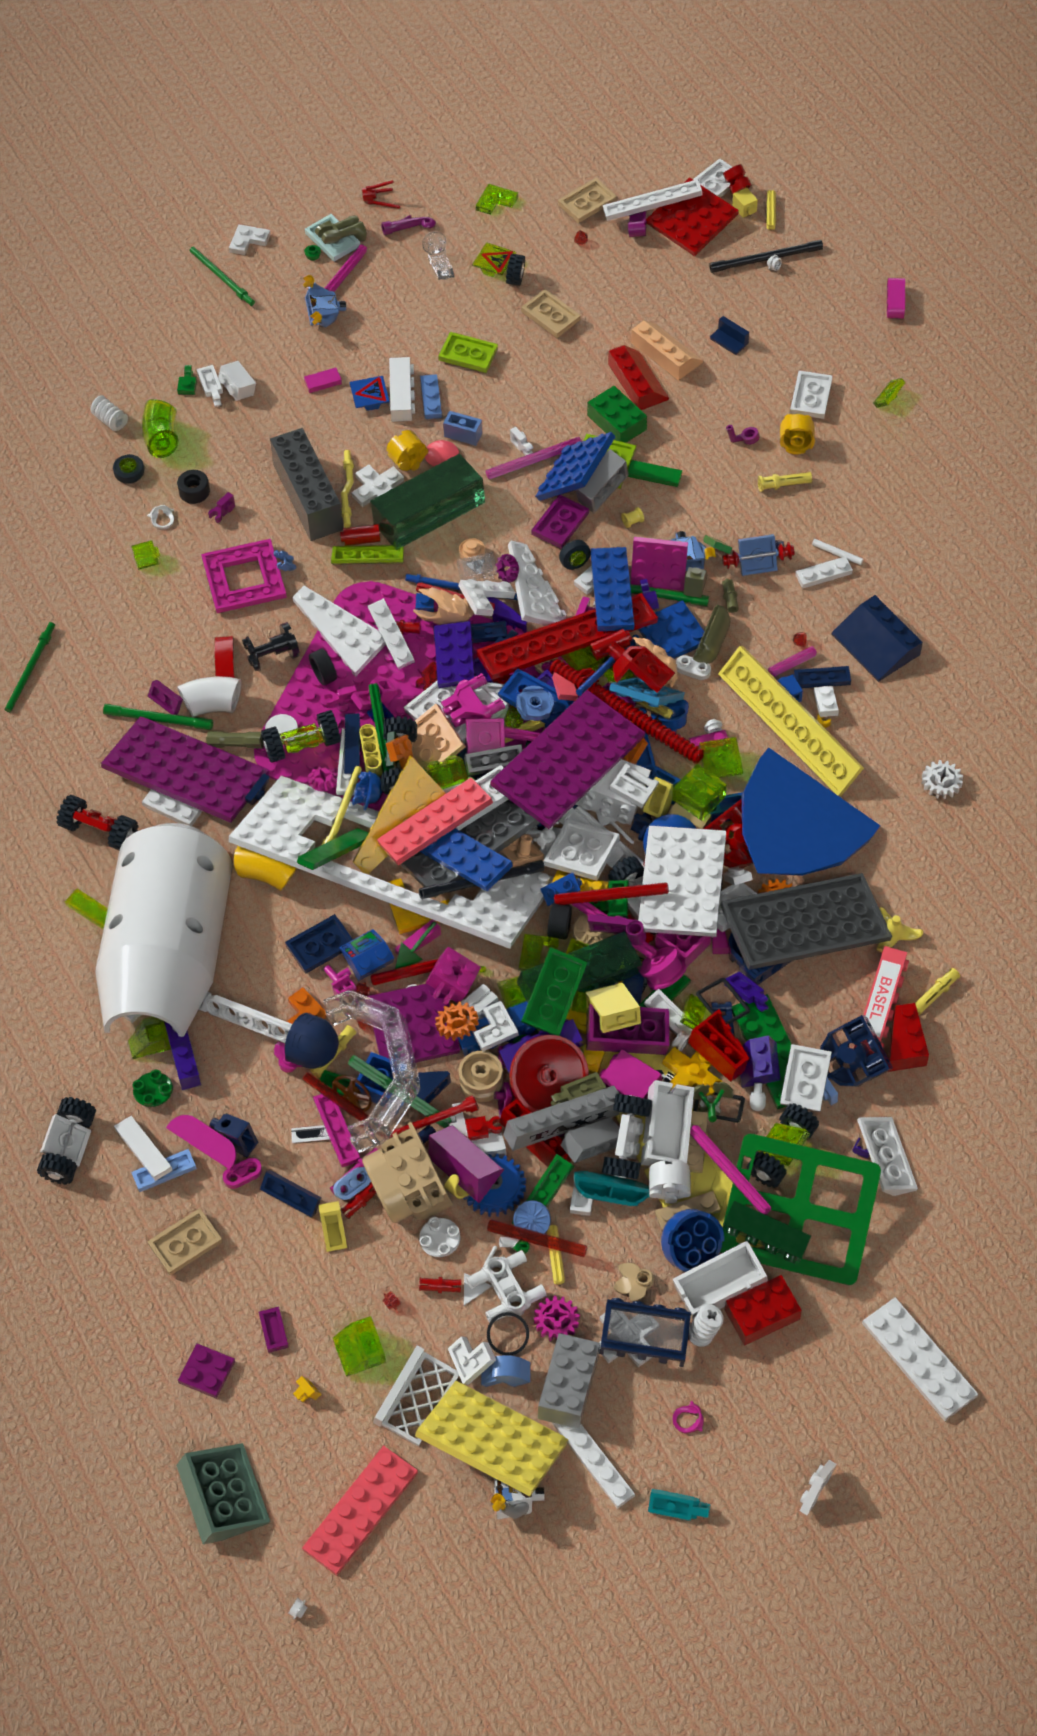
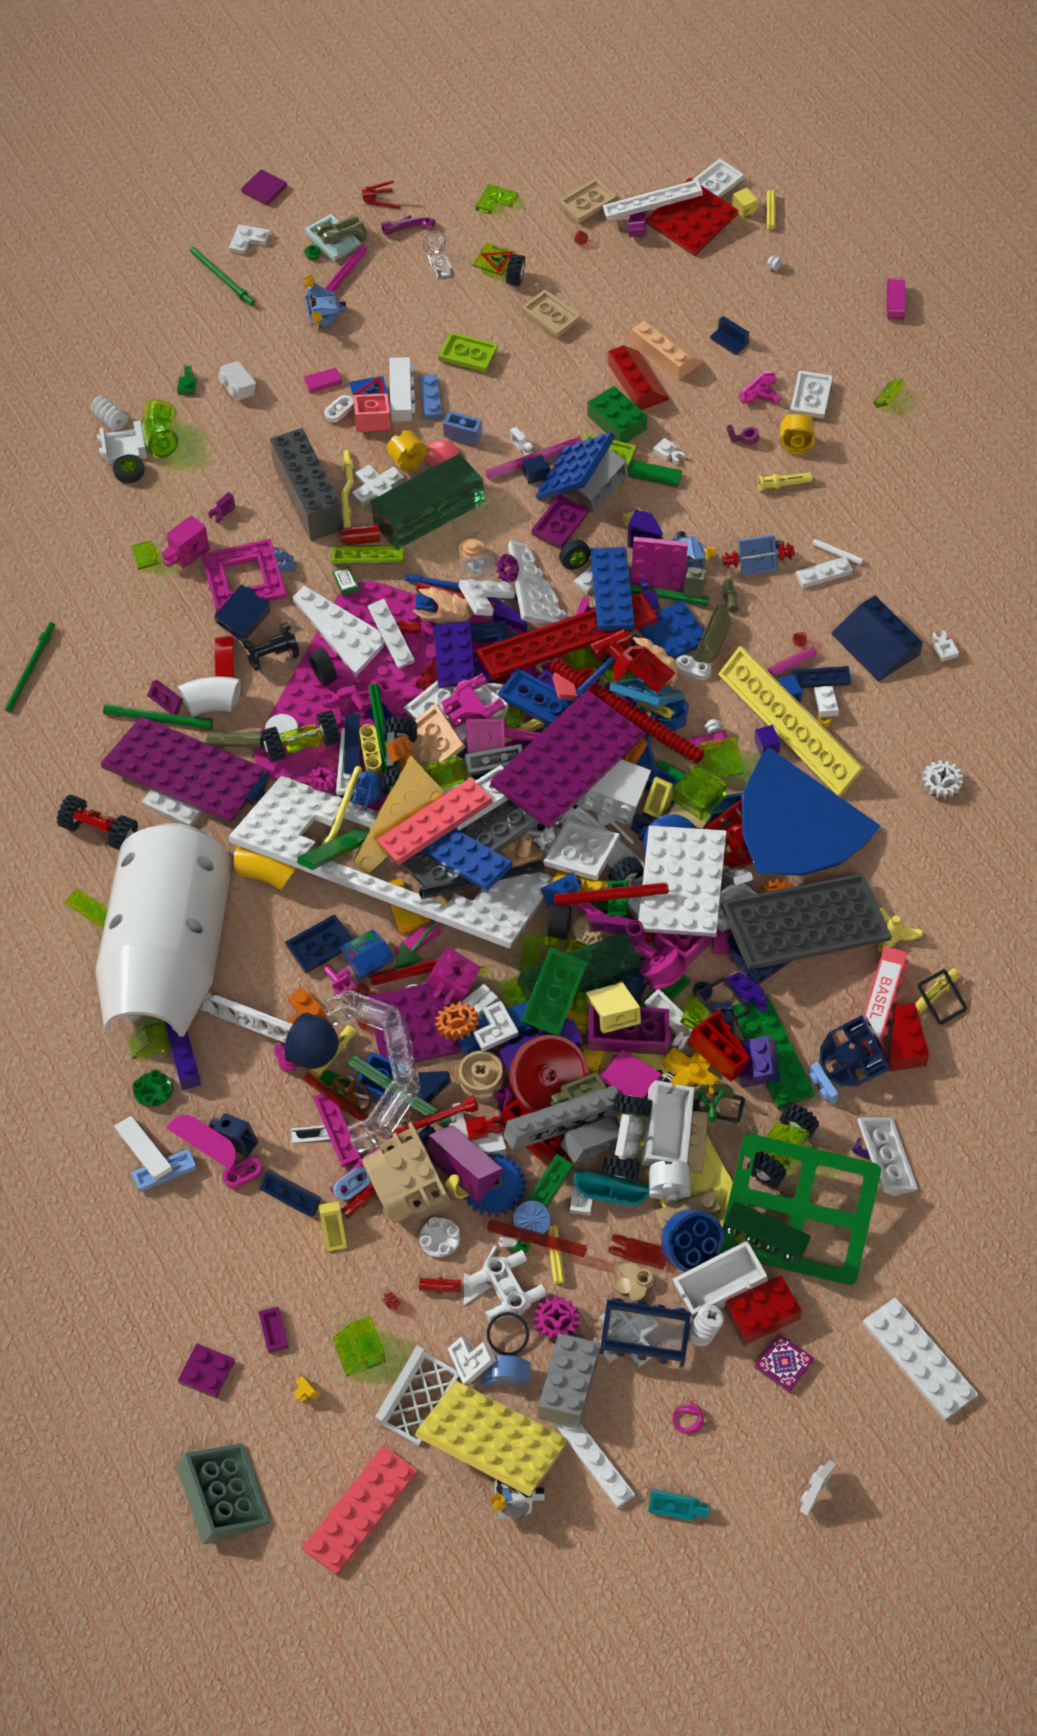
plate [37,1097,96,1185] -> none
white piece [147,505,174,530] -> none
tan plate [147,1208,223,1276] -> none
black tyre [177,469,210,504] -> none
white plate [197,365,223,407] -> none
white plate [288,1598,308,1619] -> none
medium blue plate [516,686,554,721] -> none
white plate [609,763,659,808] -> none
dark pink axle [690,1125,771,1215] -> none
green tile [703,535,732,554] -> none
black piece [709,240,823,273] -> none
red wheel [723,164,752,194] -> none
white cylinder [750,1083,766,1111] -> none
white plate [780,1044,832,1112] -> none
none -> white panel [97,421,147,465]
none -> dark pink hinge [162,515,210,569]
none -> dark blue brick [214,584,271,643]
none -> magenta tile [241,169,287,206]
none -> white plate [324,395,354,423]
none -> tile [332,567,359,596]
none -> coral slope [353,393,391,432]
none -> dark blue brick [523,455,550,484]
none -> clear red hinge [608,1234,666,1269]
none -> dark purple slope [627,509,663,549]
none -> white plate [653,438,685,466]
none -> green tile [657,760,697,784]
none -> dark blue plate [693,981,713,1000]
none -> dark pink piece [739,371,781,404]
none -> dark purple brick [754,725,781,756]
none -> magenta tile [755,1334,814,1393]
none -> black piece [917,969,967,1025]
none -> white plate [932,630,959,662]

